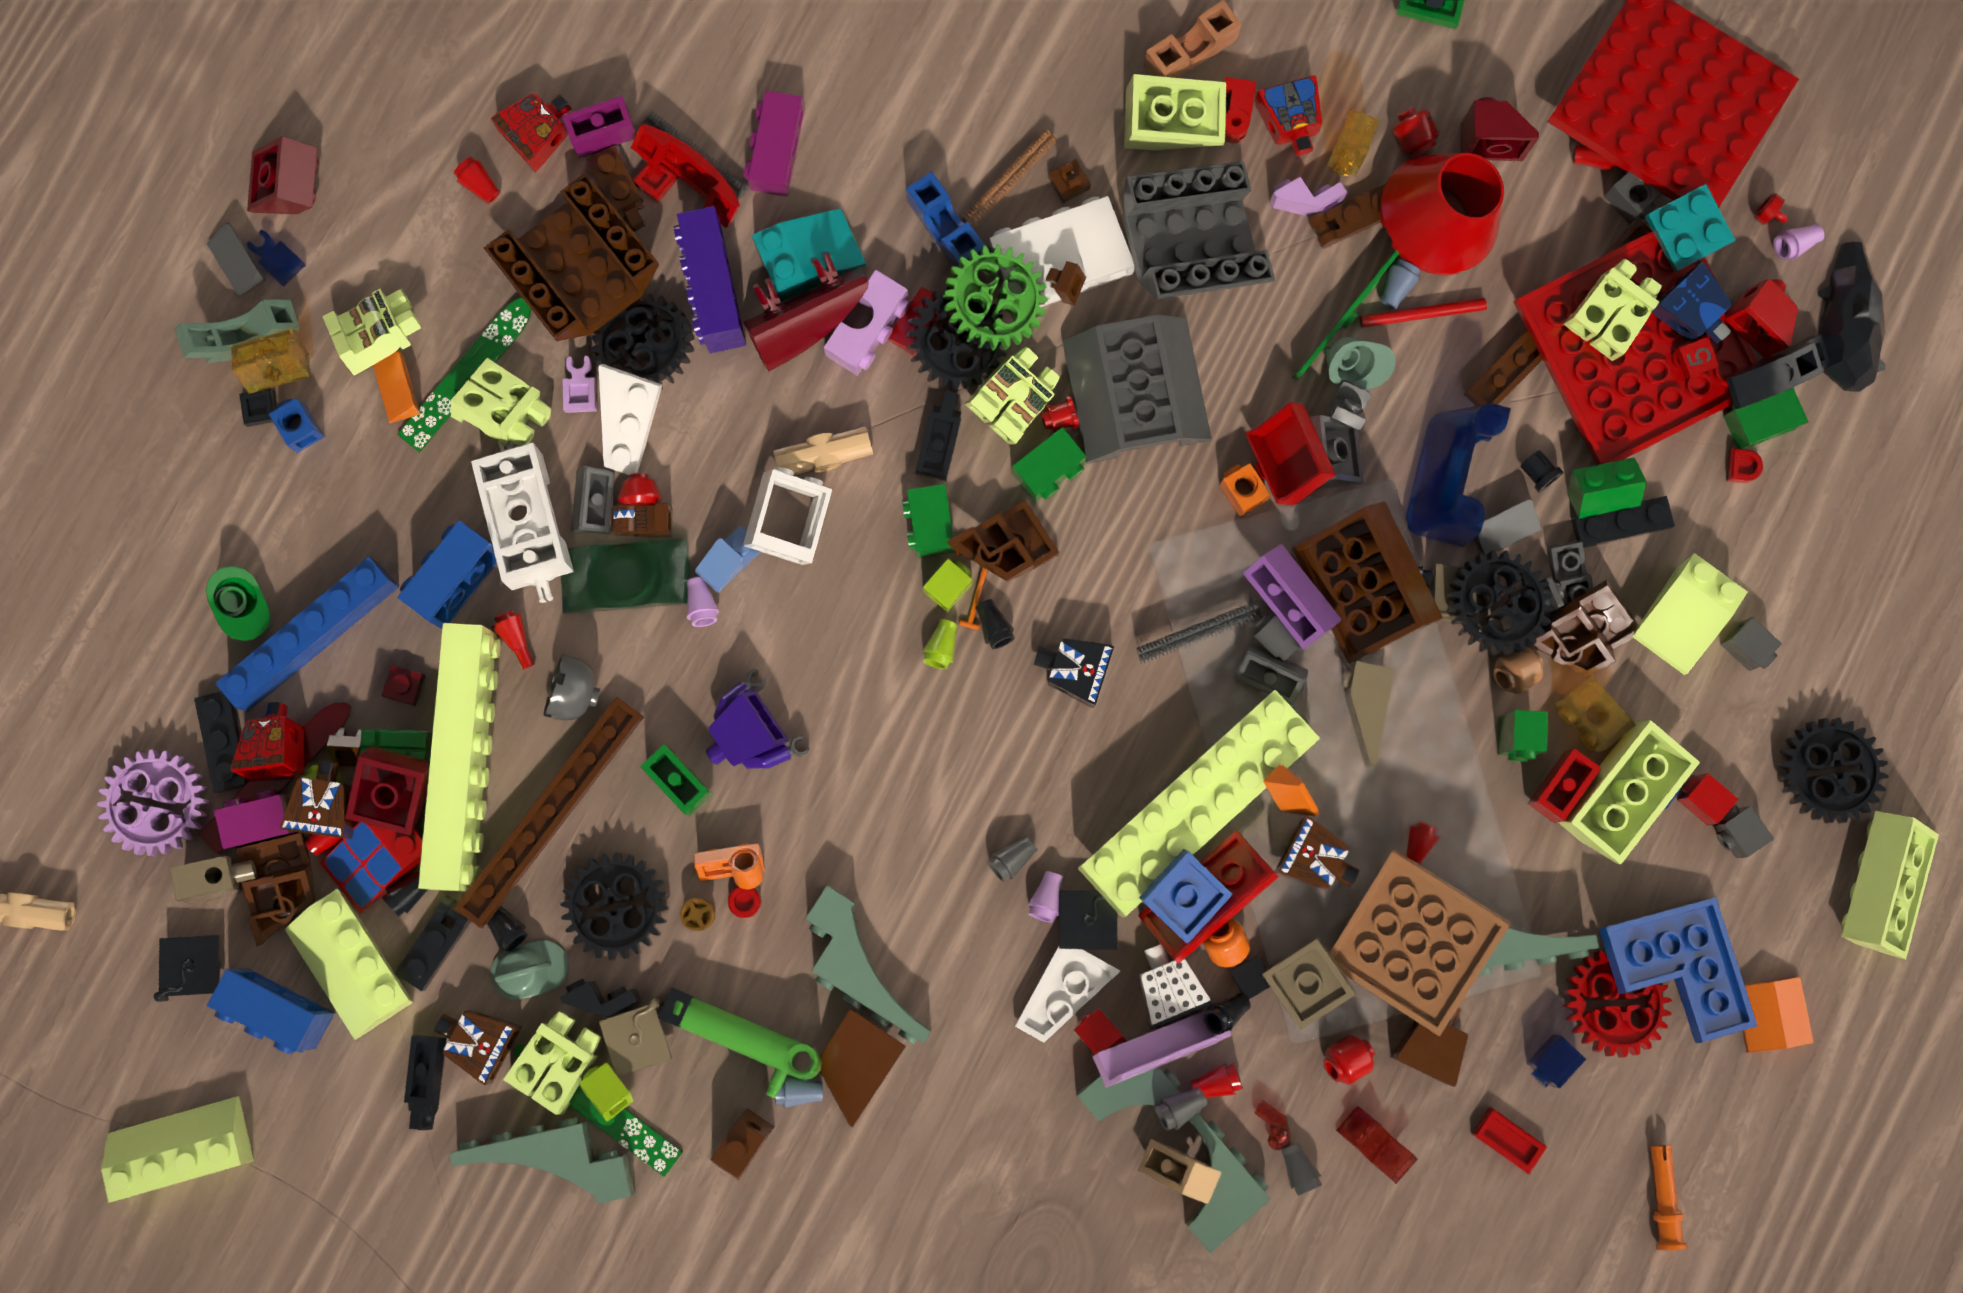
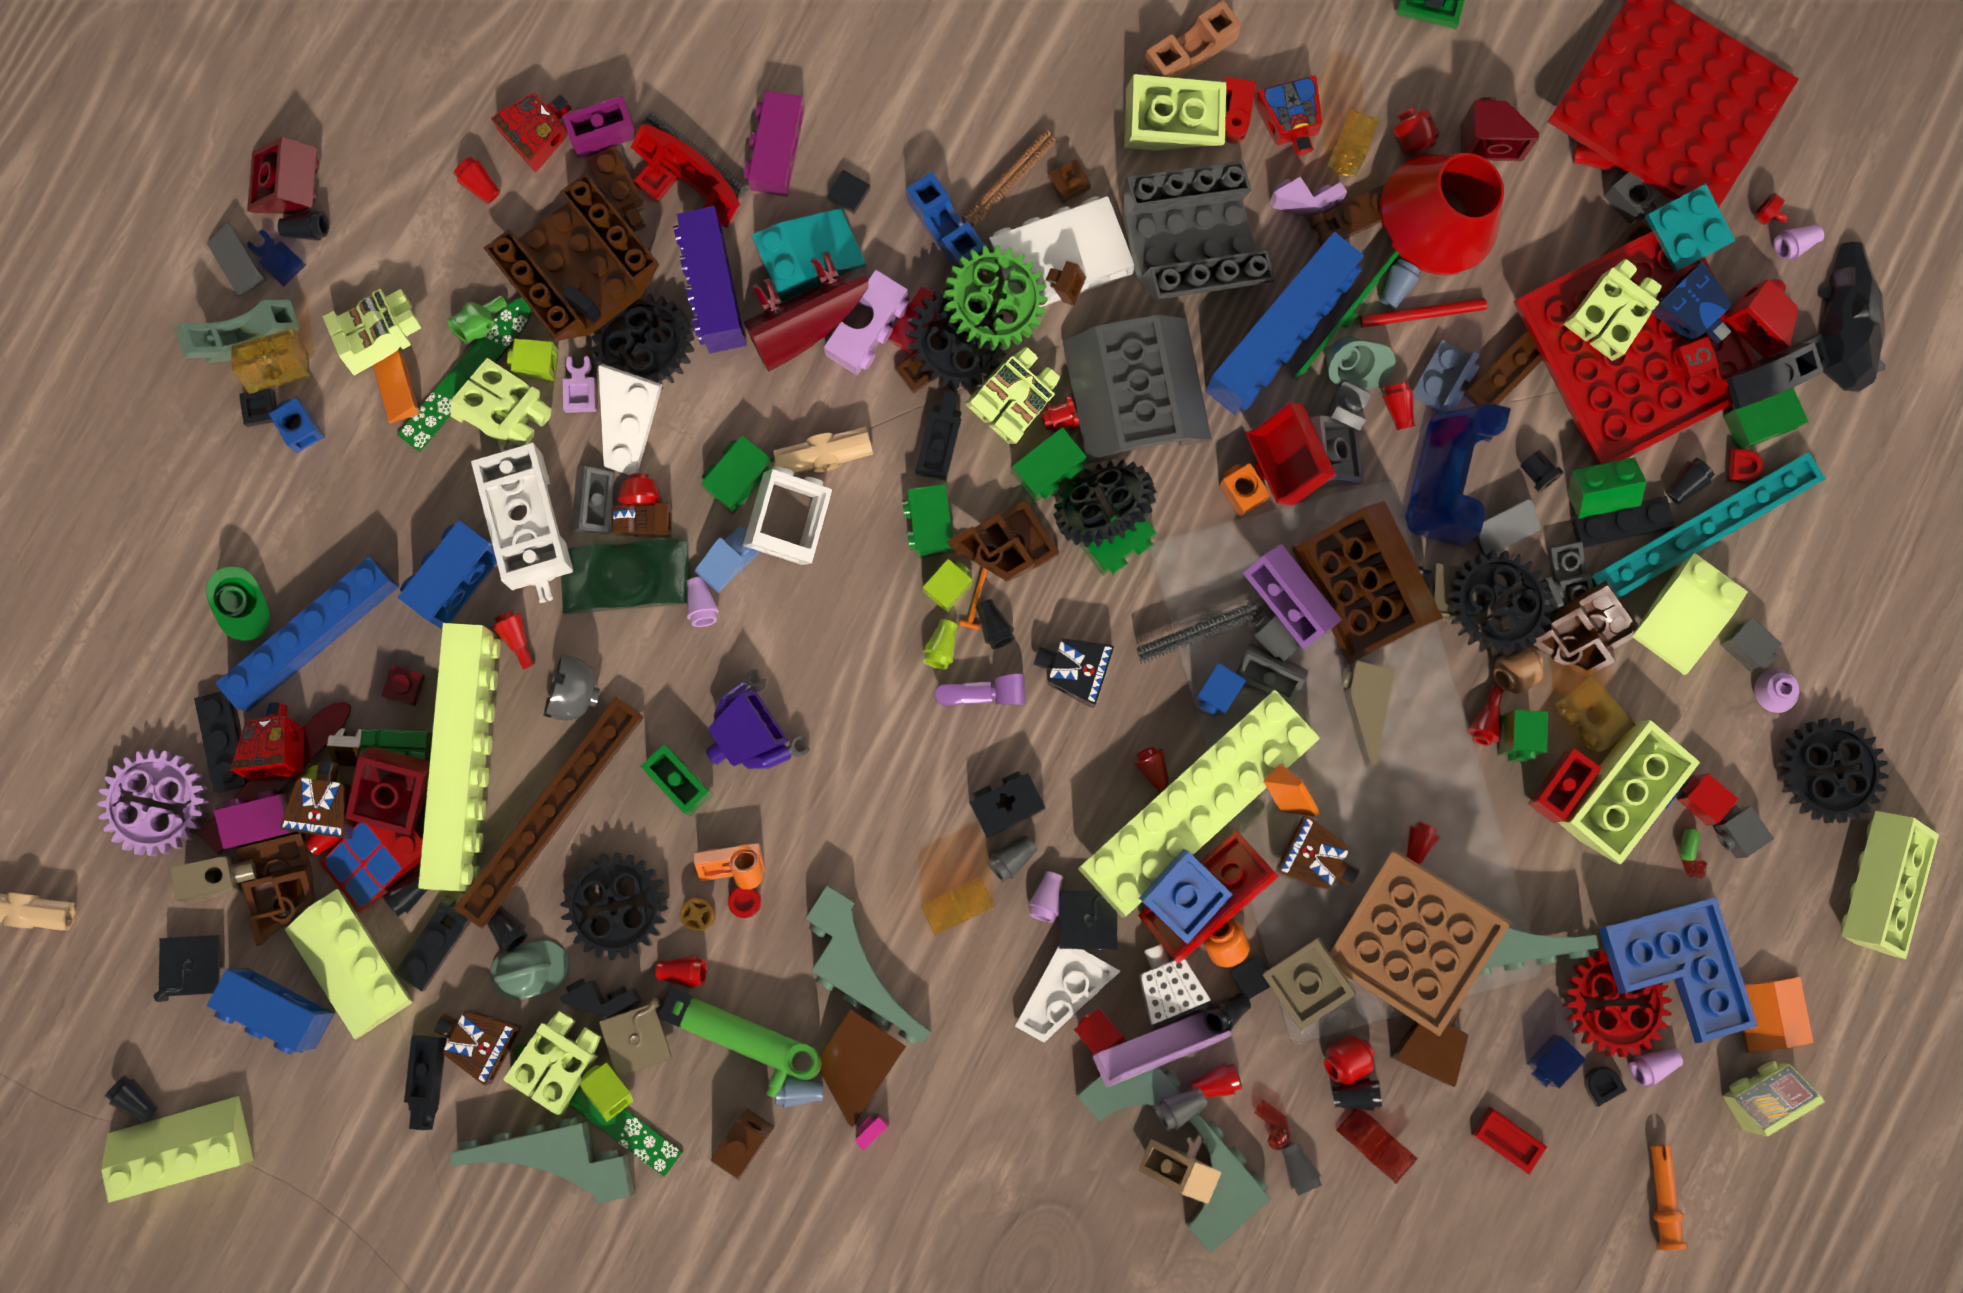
none -> black cone [105,1075,158,1123]
none -> black cone [278,209,329,241]
none -> bright green piece [447,295,507,344]
none -> lime brick [507,339,559,381]
none -> black tile [562,285,601,323]
none -> red cone [656,955,707,989]
none -> green brick [701,435,774,514]
none -> black tile [827,170,870,214]
none -> dark pink plate [854,1115,889,1151]
none -> reddish brown tile [894,352,930,394]
none -> clear yellow brick [921,877,995,936]
none -> medium lavender piece [935,674,1026,706]
none -> black brick [969,771,1046,839]
none -> black gear [1053,460,1157,547]
none -> green brick [1080,516,1156,576]
none -> red cone [1133,746,1169,794]
none -> blue brick [1195,663,1246,717]
none -> blue brick [1206,231,1364,415]
none -> black cone [1333,1077,1382,1111]
none -> red cone [1382,382,1415,431]
none -> sand blue bracket [1413,340,1480,414]
none -> red cone [1467,686,1504,746]
none -> black tile [1584,1066,1627,1107]
none -> teal plate [1592,452,1826,598]
none -> lavender cone [1629,1047,1683,1087]
none -> black cone [1665,458,1715,505]
none -> arm [1679,829,1707,878]
none -> slope [1722,1061,1824,1137]
none -> lavender cone [1754,669,1799,713]

